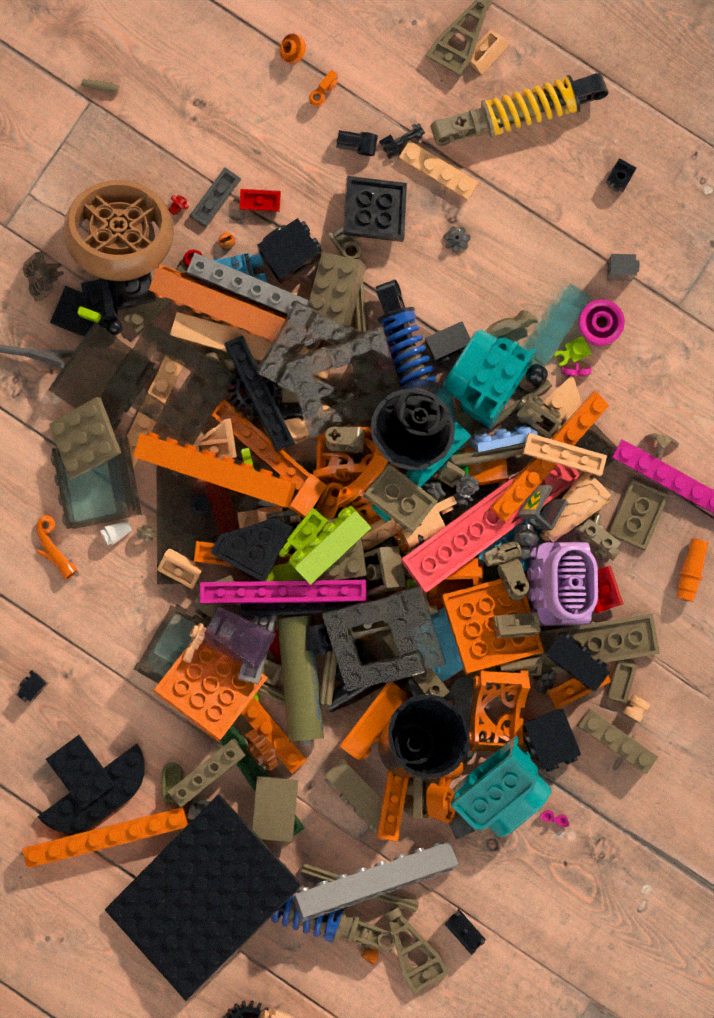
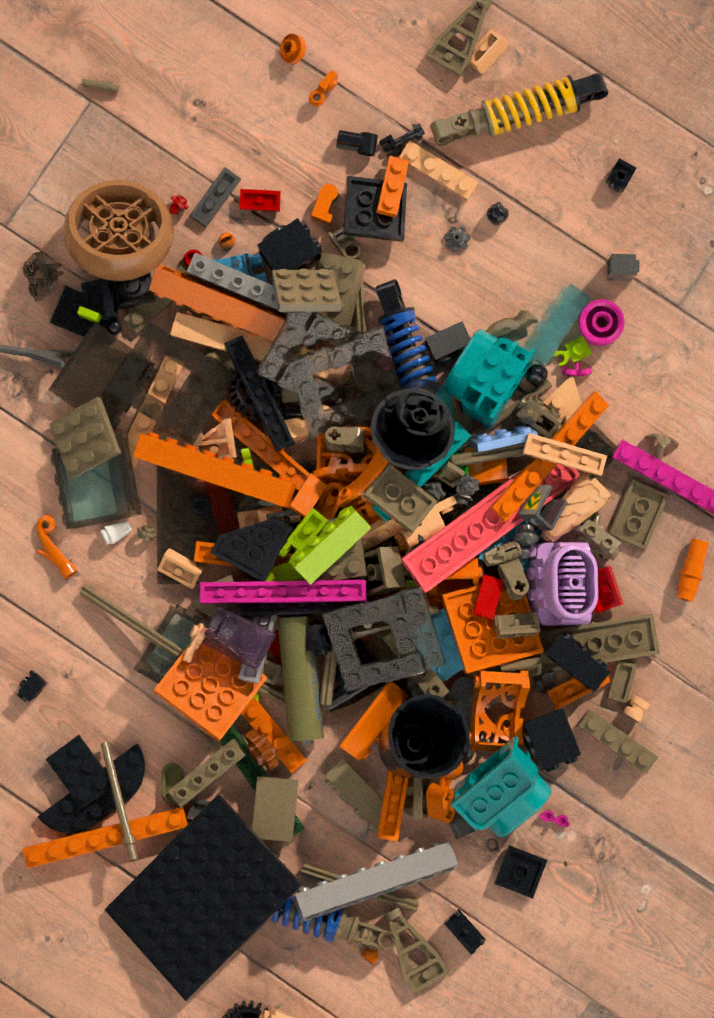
none -> dark tan axle [80,585,183,658]
none -> dark tan bar [101,742,138,862]
none -> dark tan plate [272,269,342,312]
none -> orange leg [311,184,338,226]
none -> orange plate [376,156,409,218]
none -> red tile [472,575,504,620]
none -> black piece [486,202,509,226]
none -> black plate [494,845,547,899]

